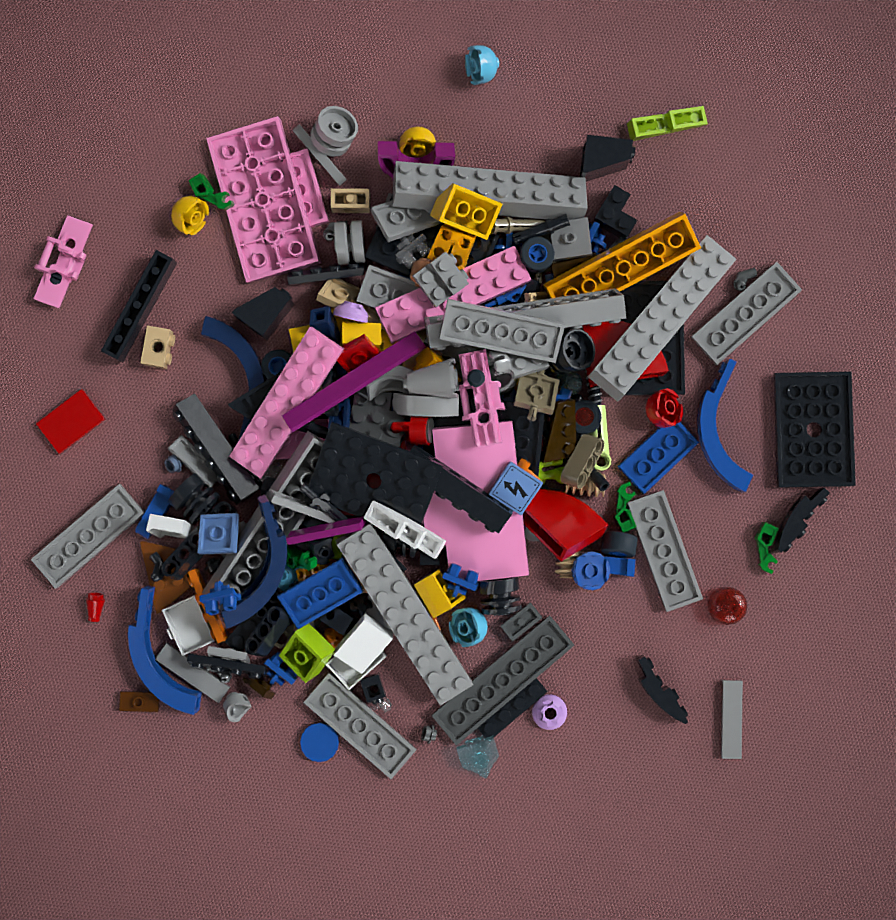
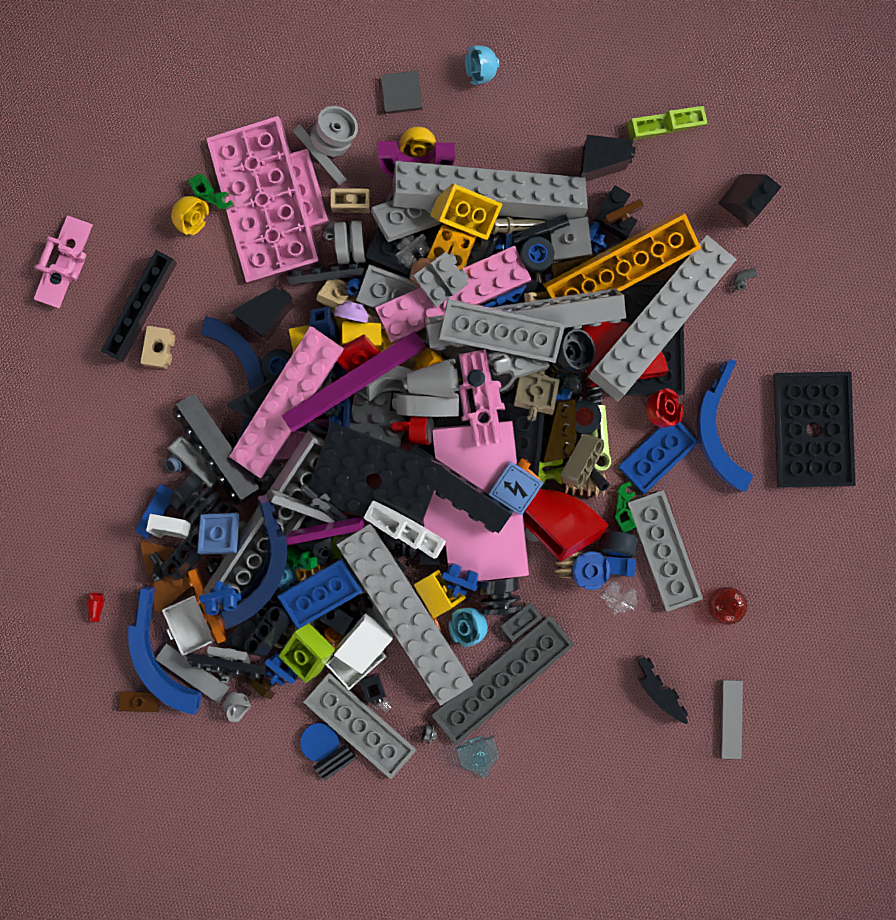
light grey plate [31,484,145,589] -> none
red tile [36,389,106,454] -> none
black plate [478,678,548,741] -> none
lavender piece [532,694,567,730] -> none
light grey plate [691,262,802,365] -> none
green piece [754,522,779,574] -> none
black slope [774,488,830,553] -> none
none -> black tile [313,744,357,781]
none -> blue pin [347,275,365,296]
none -> dark grey tile [381,71,423,114]
none -> clear hips [600,581,639,616]
none -> reddish brown plate [604,199,643,226]
none -> black slope [719,174,782,227]

